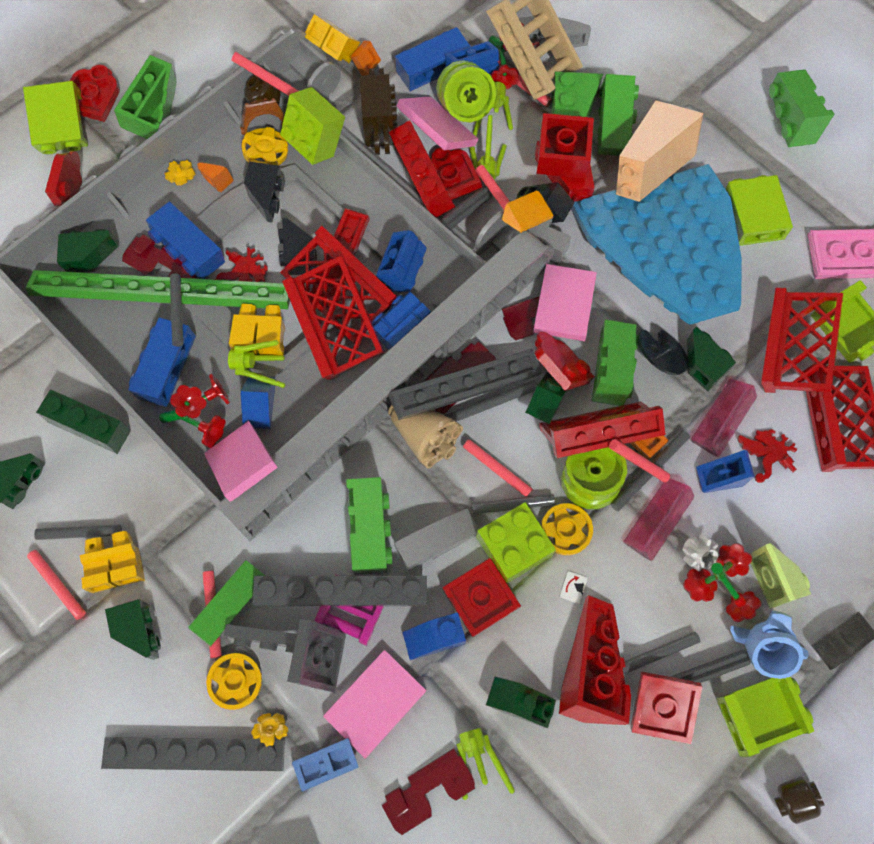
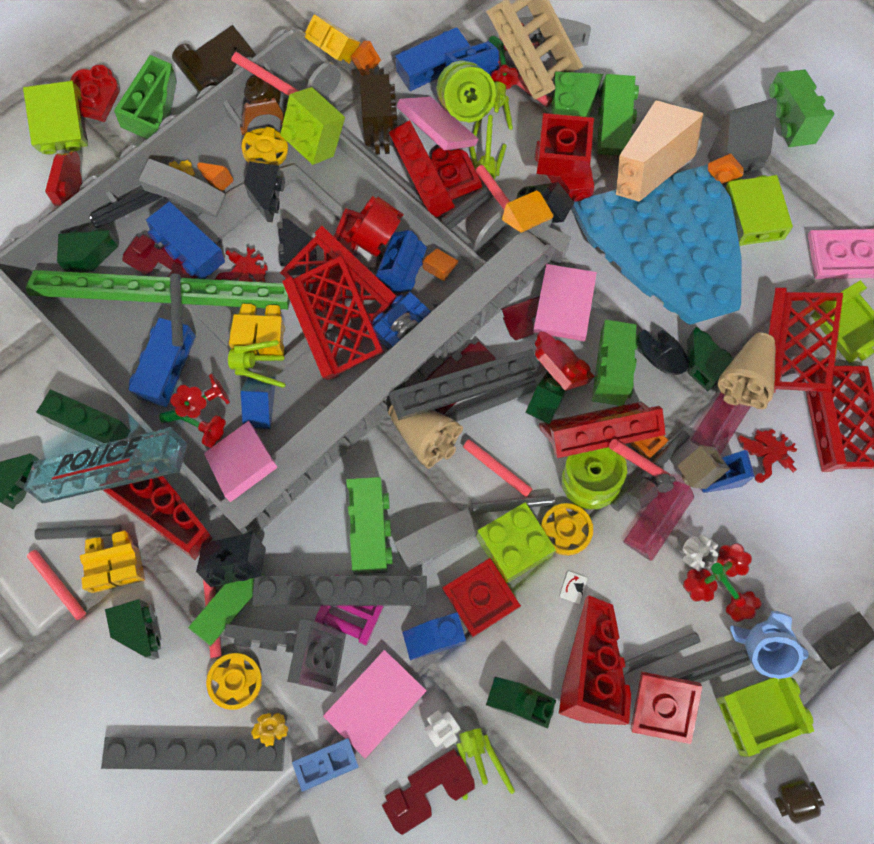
yellowish green slope [750,543,811,609] -> none
none -> clear light blue brick [23,427,187,504]
none -> black axle [89,189,162,228]
none -> red wedge [100,445,213,560]
none -> light grey slope [139,159,226,218]
none -> dark brown door [172,25,256,93]
none -> black brick [196,532,266,587]
none -> red brick [347,196,404,258]
none -> white sticker [355,247,377,268]
none -> flat silver bush [391,312,418,339]
none -> orange slope [423,249,458,281]
none -> white gear [424,710,461,749]
none -> flat silver piece [628,479,658,510]
none -> dark grey piece [655,474,676,493]
none -> dark tan brick [677,445,730,489]
none -> dark grey slope [707,98,777,173]
none -> orange plate [708,153,744,184]
none -> tan cone [718,333,776,409]

